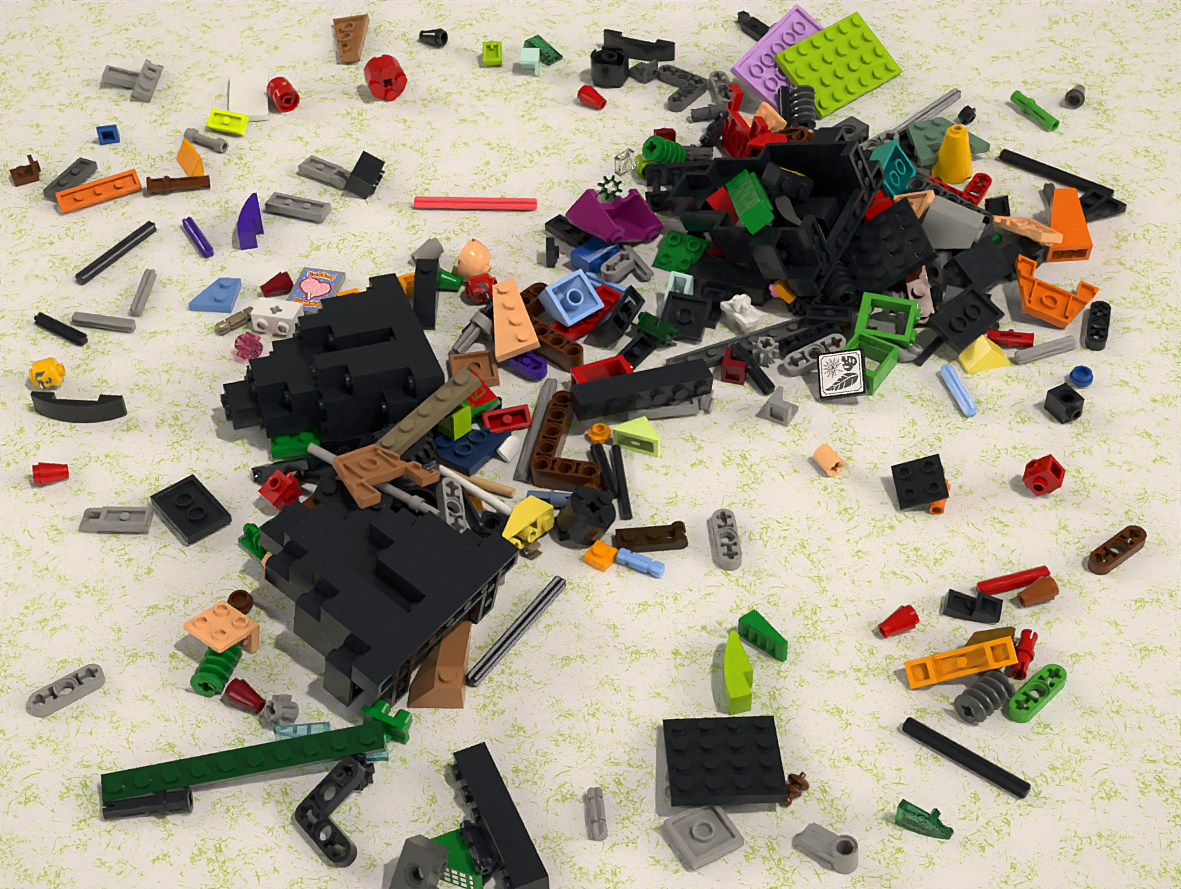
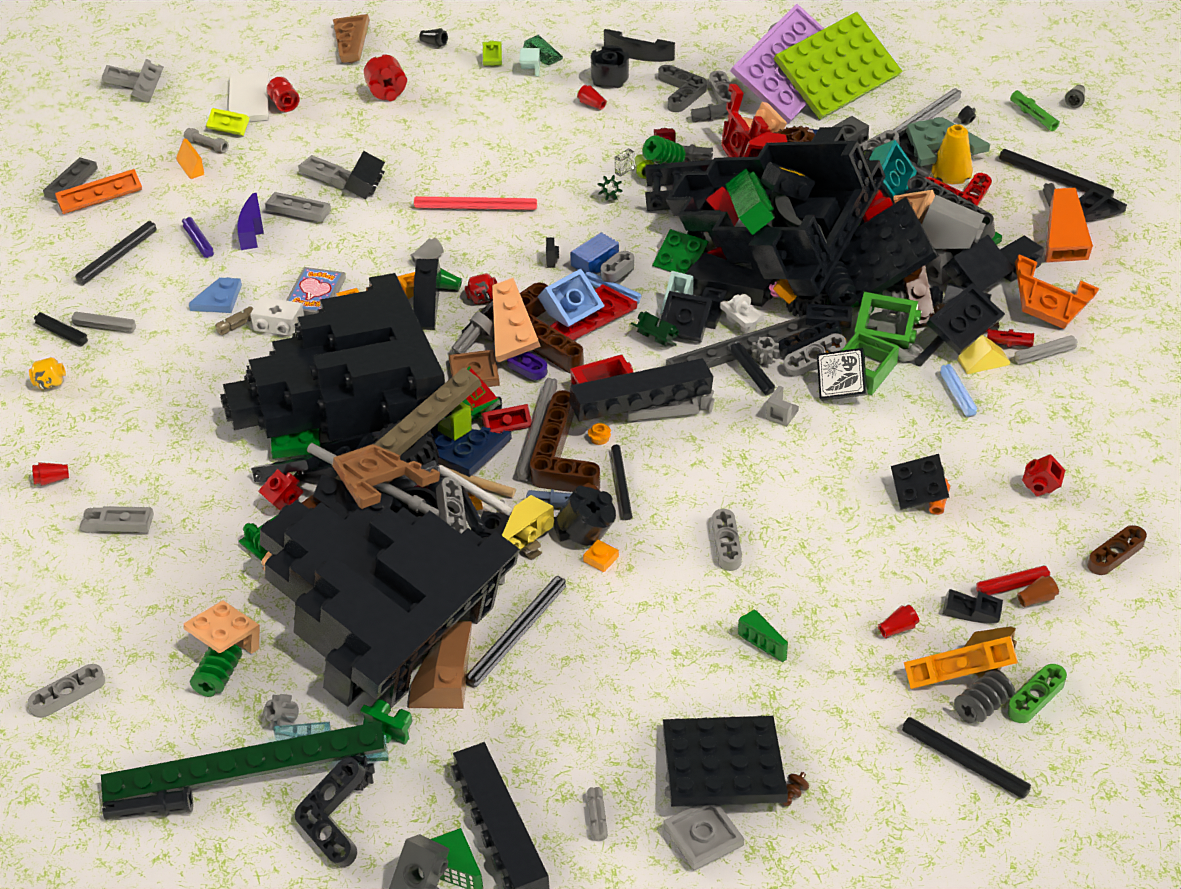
reddish brown bracket [10,154,41,187] -> none
black slope [30,391,127,423] -> none
blue slope [96,124,120,145] -> none
light grey axle [129,269,157,317] -> none
reddish brown pin [146,175,211,195] -> none
black plate [150,474,232,544] -> none
dark red cone [224,678,266,714] -> none
reddish brown plate [227,590,254,613] -> none
clear pink gear [234,331,263,360] -> none
dark red cone [260,271,294,298] -> none
light nougat cylinder [451,238,492,282] -> none
black hinge [459,817,506,883] -> none
white piece [496,436,521,463] -> none
black hinge [545,214,594,248] -> none
magenta windscreen [565,189,664,244] -> none
black slope [590,285,645,348] -> none
black axle [590,442,618,499] -> none
yellowish green slope [613,416,660,458] -> none
dark brown plate [615,521,688,553] -> none
black slope [616,331,657,370] -> none
light blue axle [616,548,665,577] -> none
light grey axle [619,242,654,281] -> none
dark grey bracket [629,59,658,84] -> none
black plate [697,110,729,148] -> none
dark red panel [721,348,747,385] -> none
lime slope [723,630,753,715] -> none
black hinge [737,11,770,41] -> none
black axle [778,85,791,129] -> none
dark grey piece [790,85,816,129] -> none
light grey piece [800,822,858,874] -> none
light nougat piece [813,444,845,476] -> none
clear green slope [895,799,954,840] -> none
black tile [984,195,1011,216] -> none
light nougat wing [993,215,1063,246] -> none
red pin [1009,629,1038,680] -> none
black brick [1044,383,1085,425] -> none
blue plate [1069,365,1093,387] -> none
black beam [1085,301,1111,351] -> none

